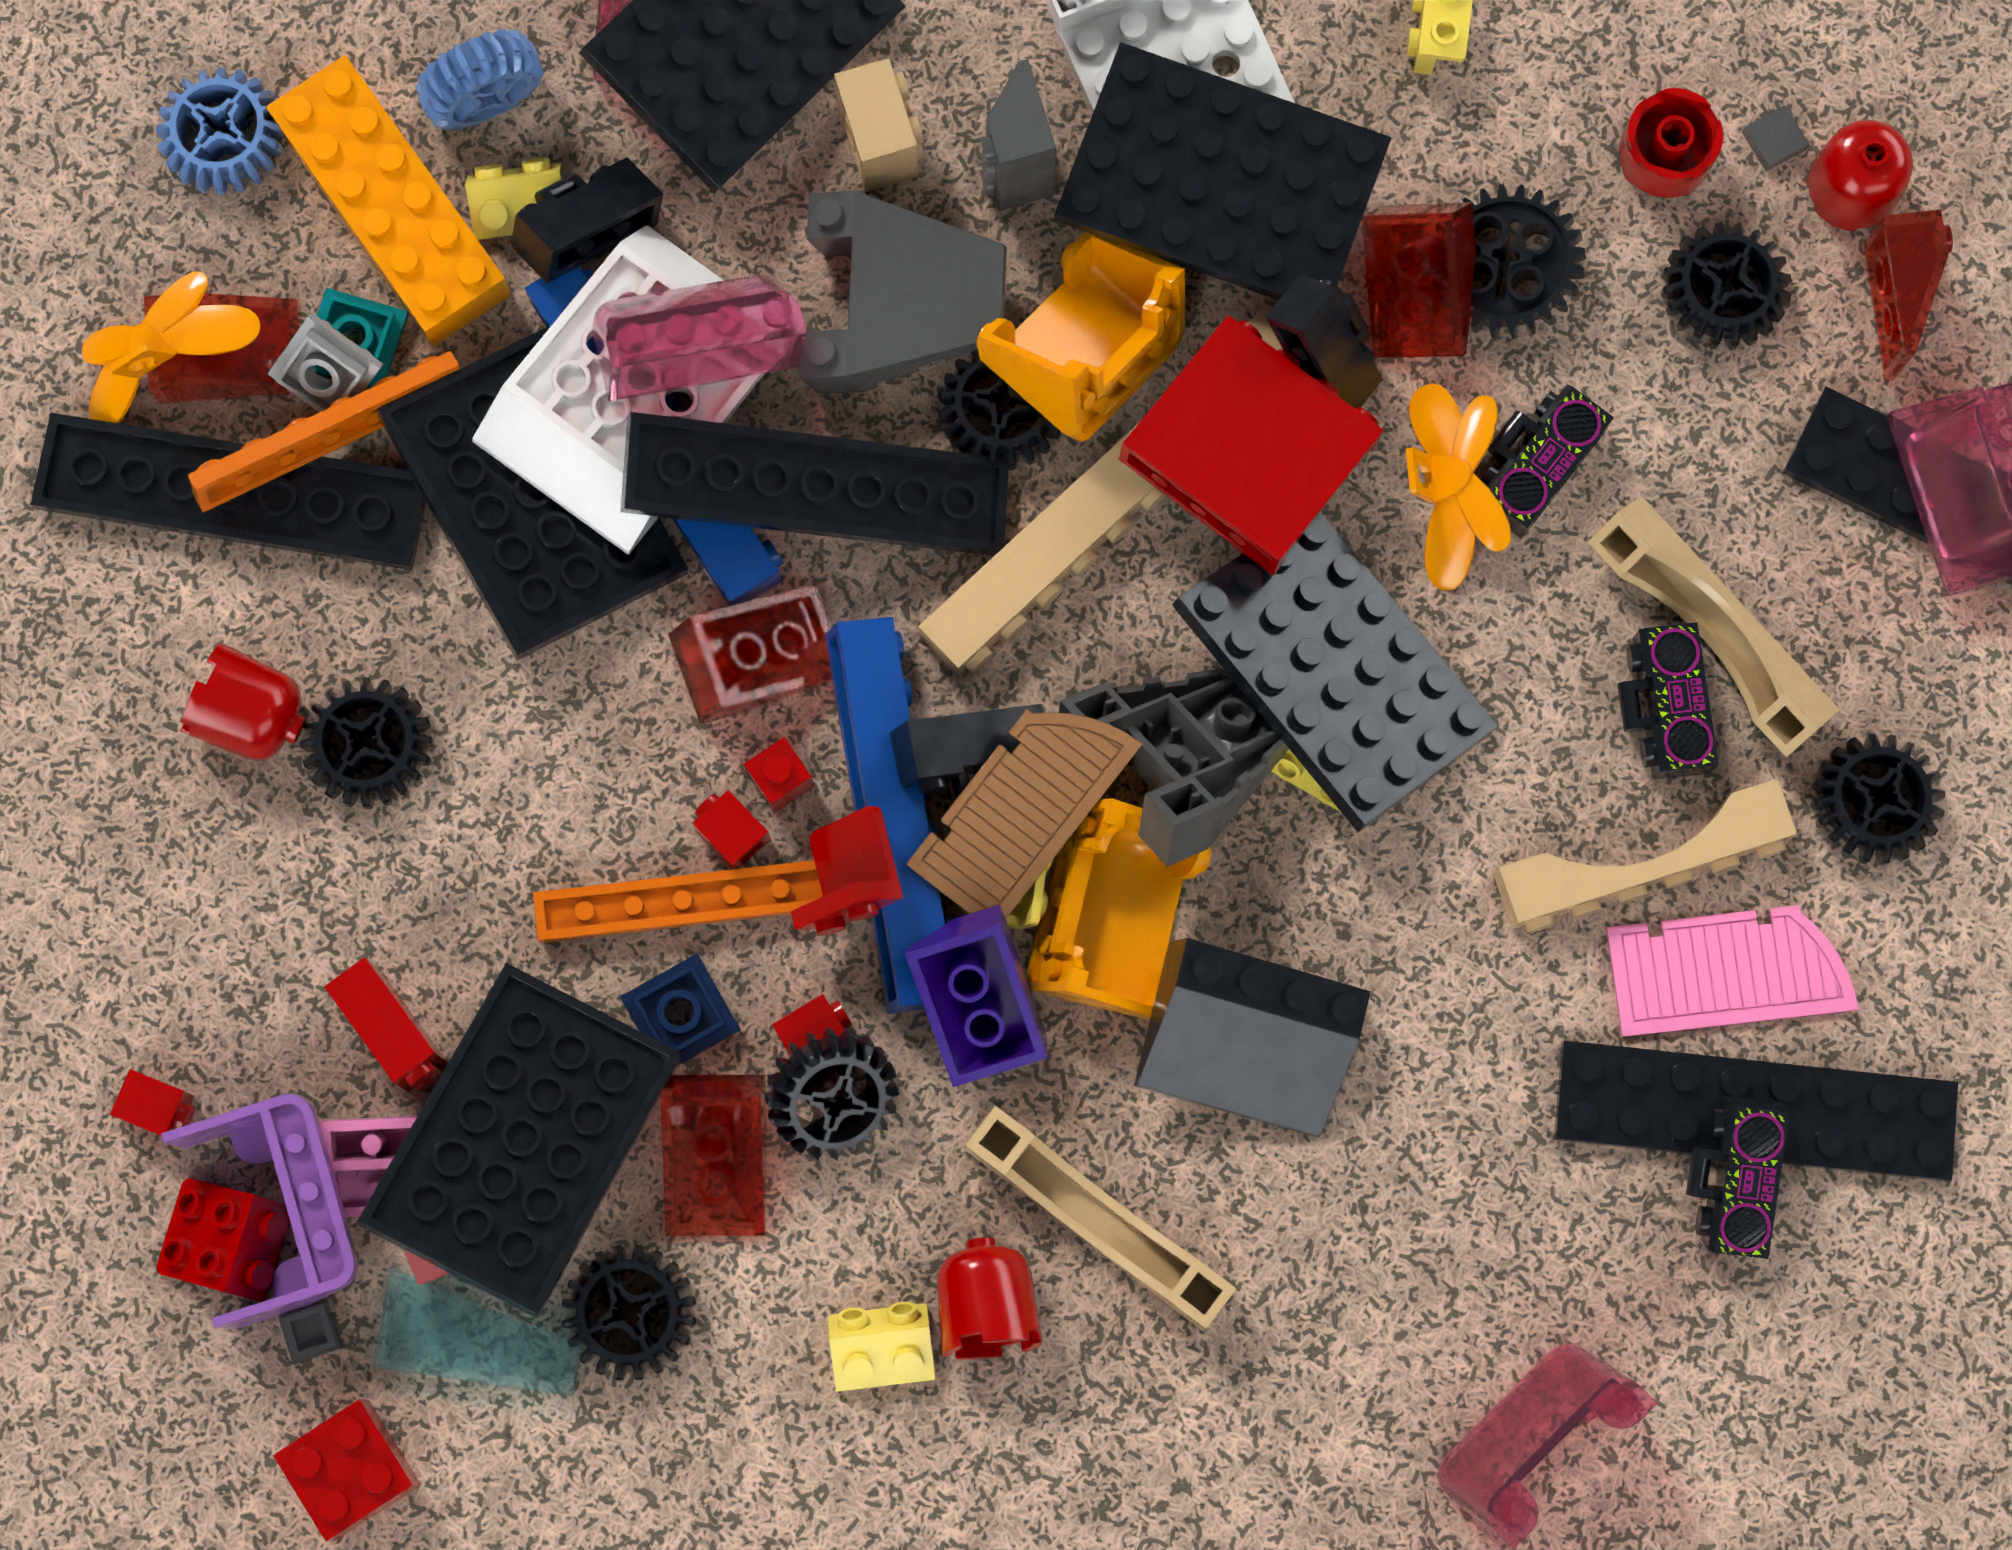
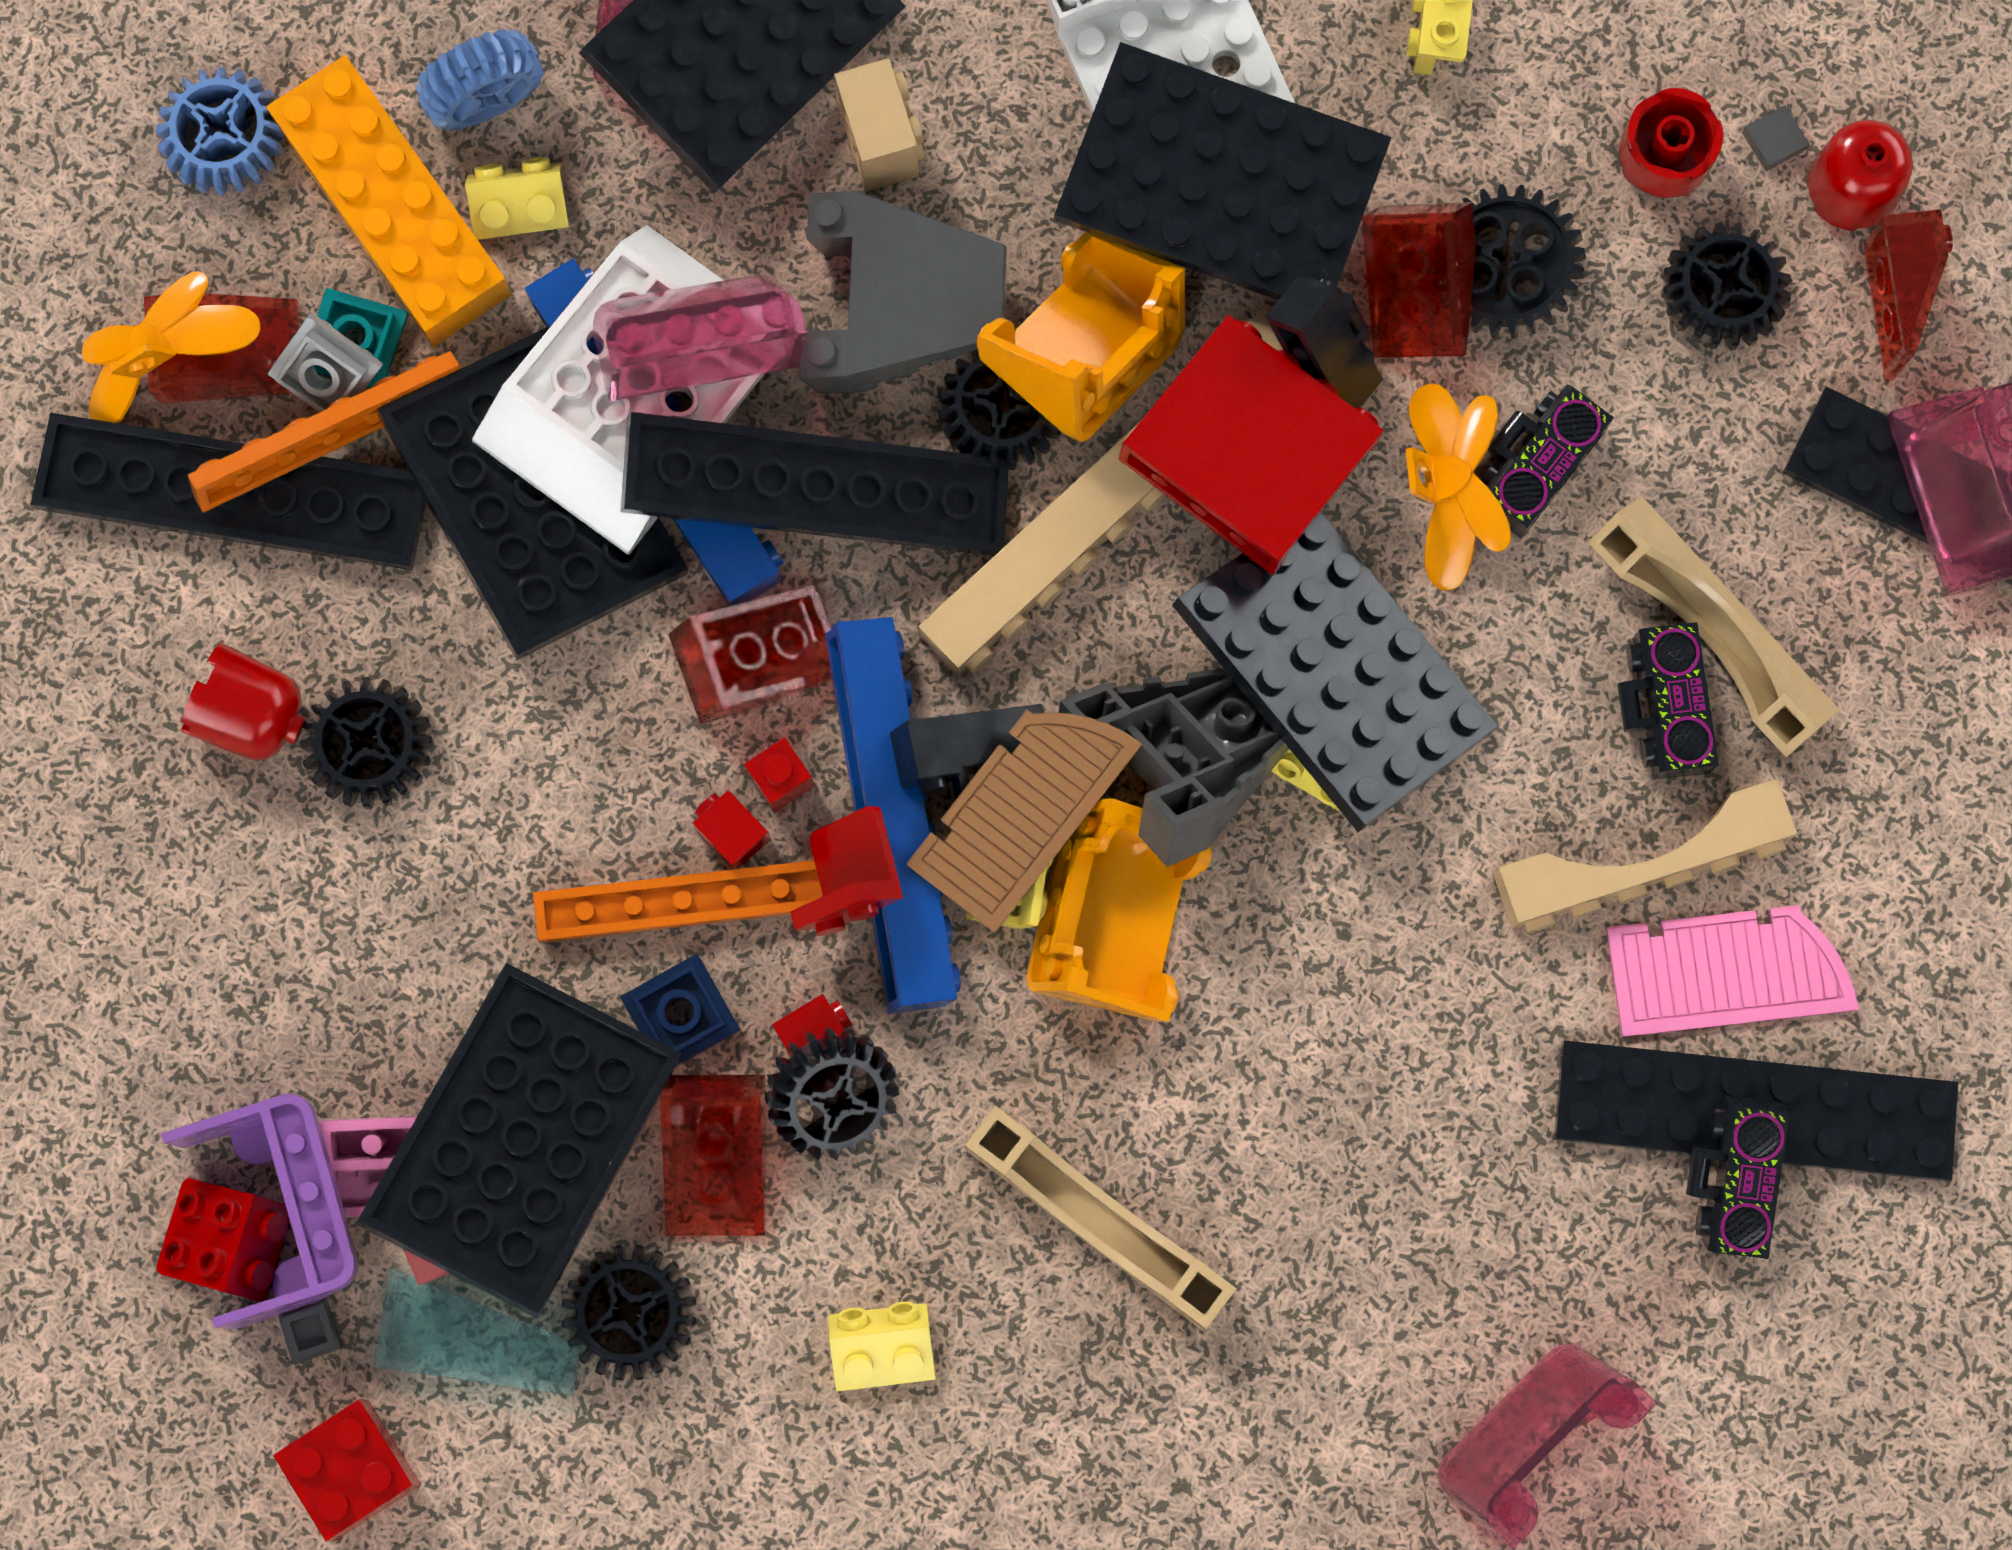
red brick [109,1069,195,1136] -> none
red brick [324,957,448,1092] -> none
black piece [511,157,664,283] -> none
dark purple slope [905,904,1048,1087] -> none
red cylinder [937,1237,1042,1360] -> none
dark grey slope [979,59,1056,210] -> none
slope [1134,938,1371,1137] -> none
black gear [1811,733,1945,866] -> none

